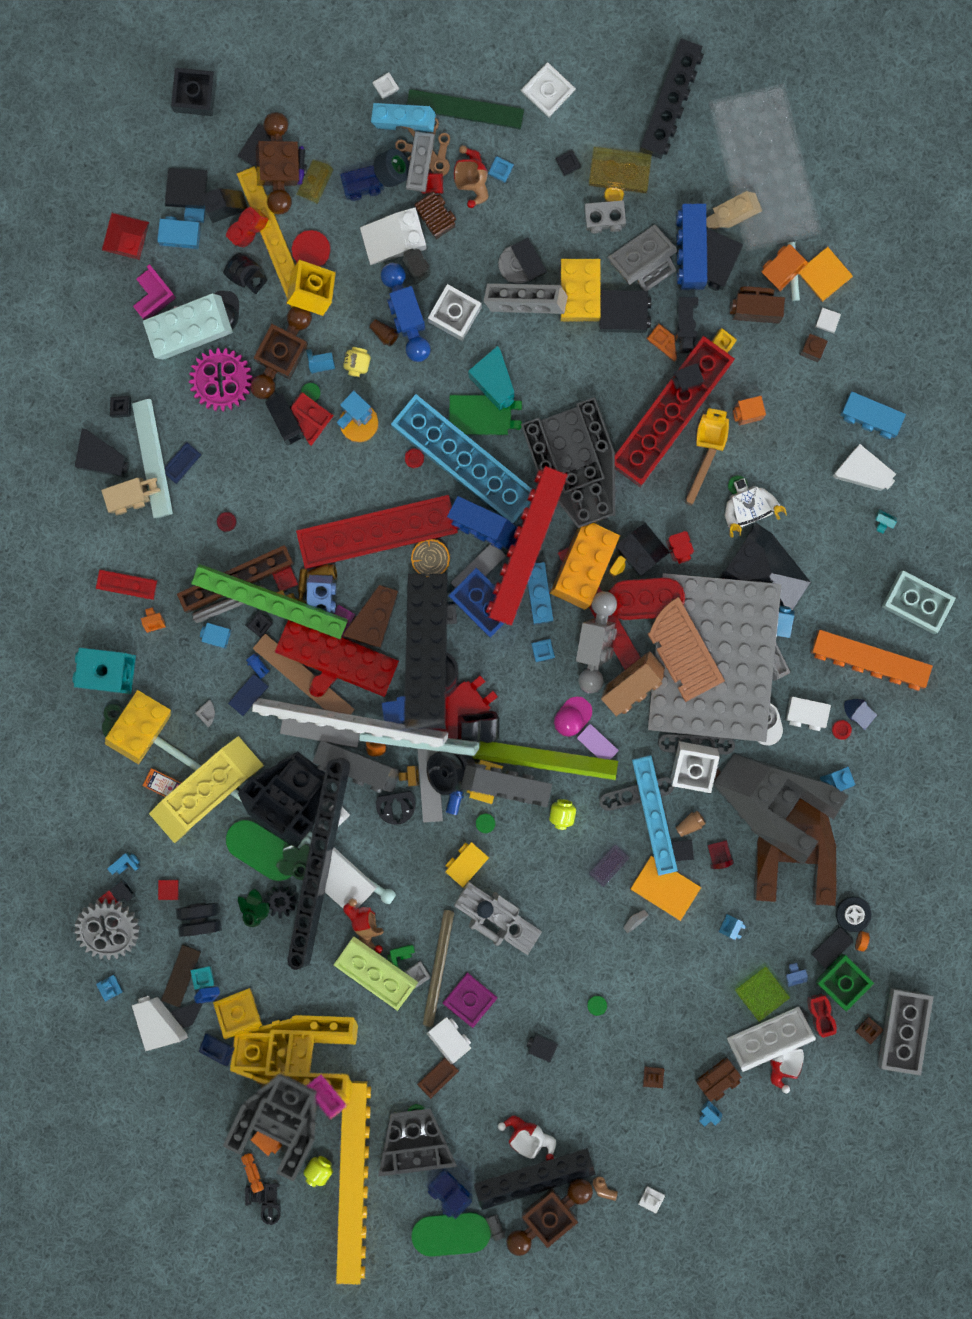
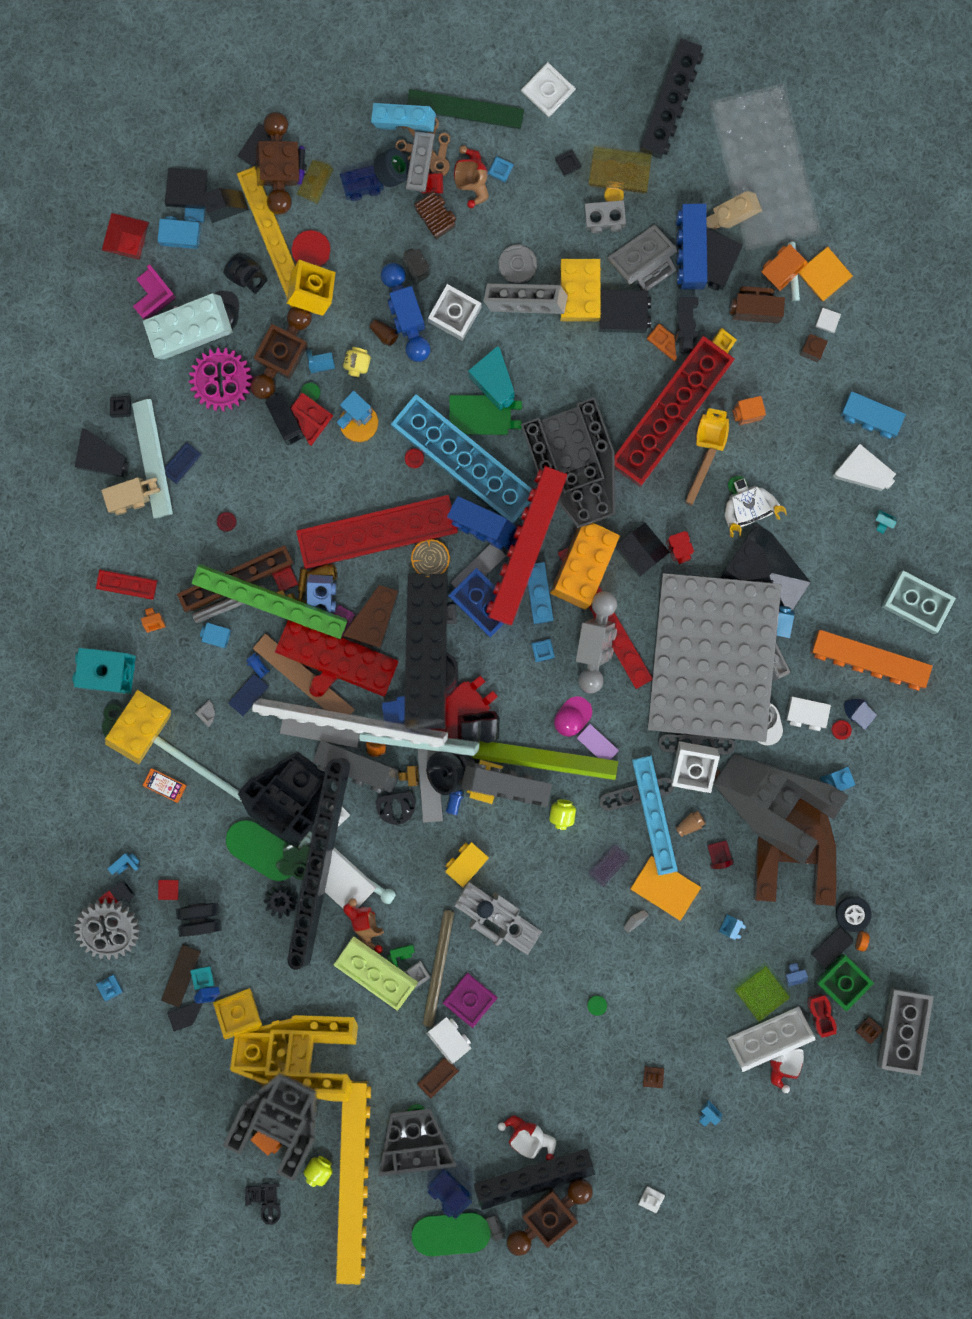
white slope [132,996,188,1051] -> none
light yellow slope [149,736,264,843] -> none
black brick [171,68,217,116] -> none
dark blue tile [199,1033,235,1066] -> none
red brick [226,207,268,248] -> none
dark green plate [238,889,269,927] -> none
orange axle [241,1153,264,1193] -> none
black tile [245,610,273,638] -> none
dark pink tile [306,1075,346,1119] -> none
white slope [360,207,427,265] -> none
white tile [372,72,399,100] -> none
green tile [476,814,495,833] -> none
black tile [511,237,547,282] -> none
black brick [526,1033,558,1063] -> none
medium nougat arm [593,1176,618,1201] -> none
medium nougat brick [601,651,665,716] -> none
yellow tile [609,556,626,577] -> none
red tile [609,578,685,620] -> none
nougat piece [648,597,725,702] -> none
black brick [672,363,704,393] -> none
black tile [672,840,694,861] -> none
reddish brown brick [695,1057,742,1101] -> none

